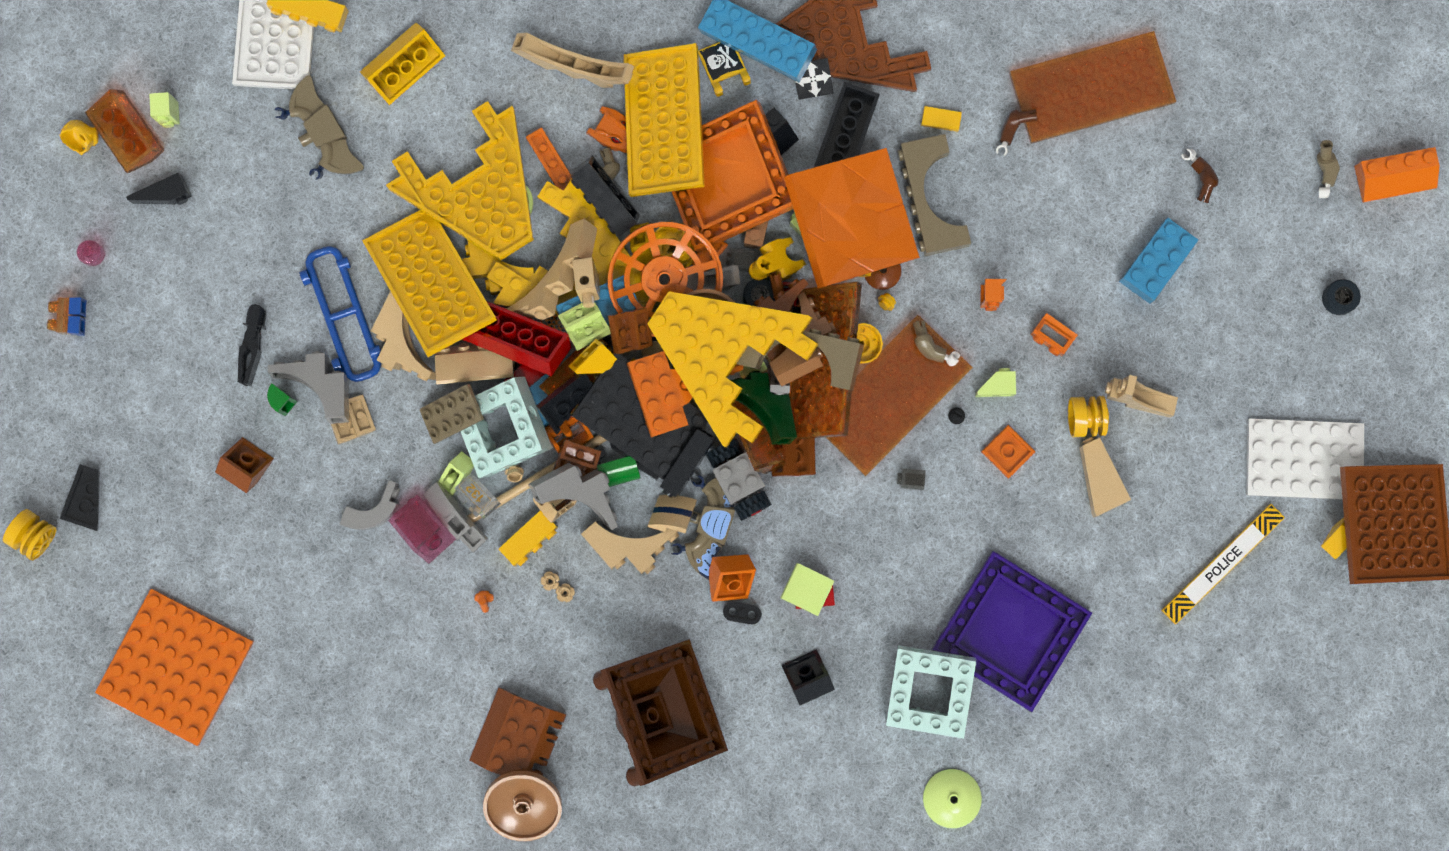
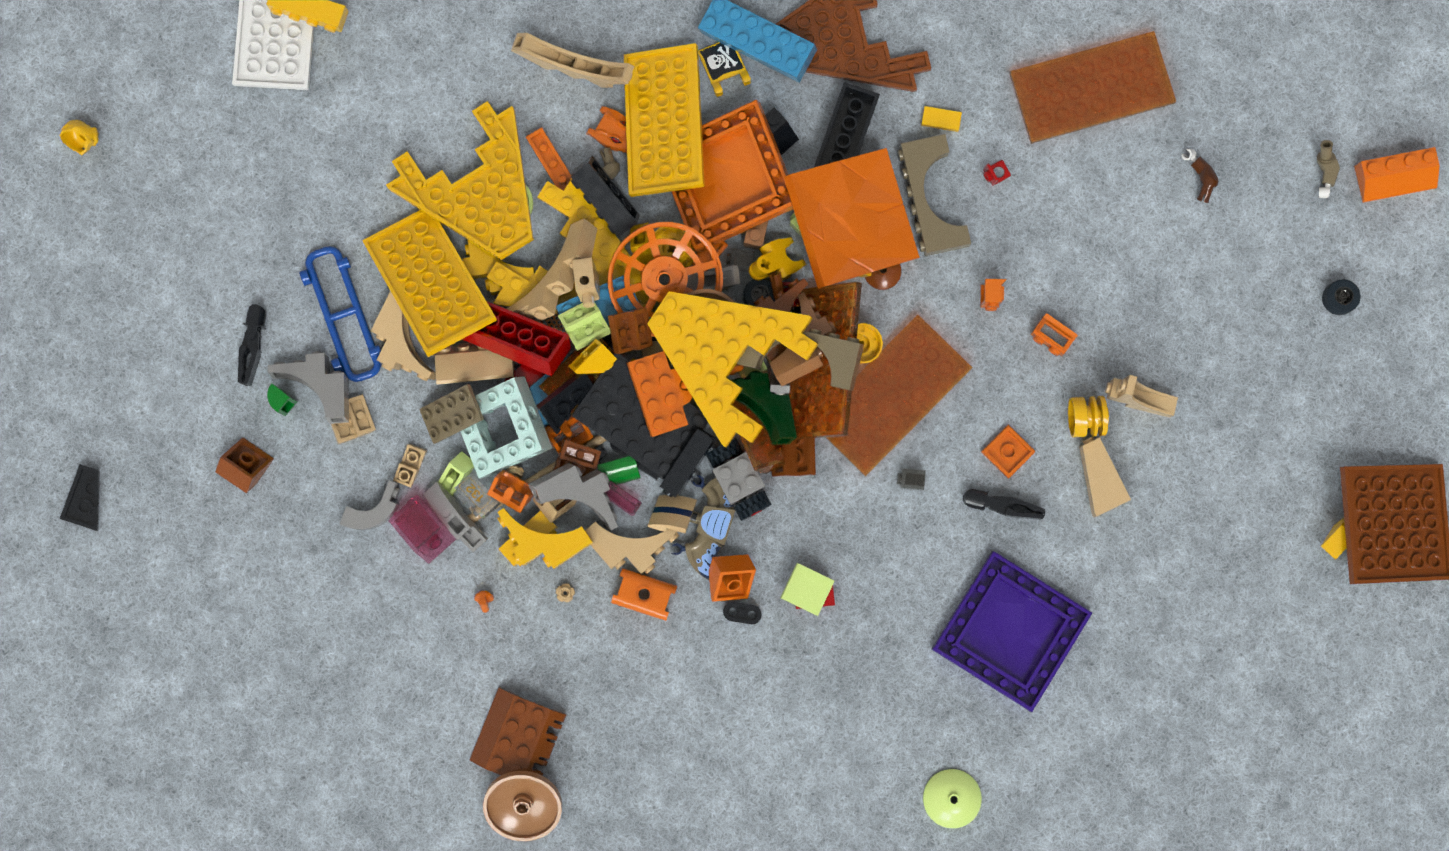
yellow wheel [3,509,57,561] -> none
hips [47,297,87,336] -> none
clear pink head [76,240,105,266] -> none
clear orange slope [85,89,165,173] -> none
orange plate [95,589,254,746] -> none
black slope [126,173,192,205] -> none
yellowish green brick [149,92,180,128] -> none
dark tan torso [275,75,364,180] -> none
yellow slope [360,23,445,105] -> none
tan plate [540,572,560,591] -> none
reddish brown piece [593,639,728,787] -> none
black slope [781,649,835,706] -> none
black sticker [795,58,834,100] -> none
yellow plate [878,293,896,311] -> none
light aqua brick [886,645,976,739] -> none
dark tan arm [913,320,960,366] -> none
black piece [948,407,965,424] -> none
yellowish green slope [975,368,1016,397] -> none
reddish brown arm [996,109,1038,156] -> none
dark azure brick [1119,218,1198,304] -> none
tile [1161,504,1285,624] -> none
white plate [1246,419,1364,500] -> none
none -> tan slope [393,443,427,488]
none -> orange window [487,469,533,513]
none -> yellow arch [497,508,593,569]
none -> clear pink tile [604,481,642,516]
none -> orange piece [611,568,677,621]
none -> black arm [963,489,1045,520]
none -> red bracket [983,160,1011,186]

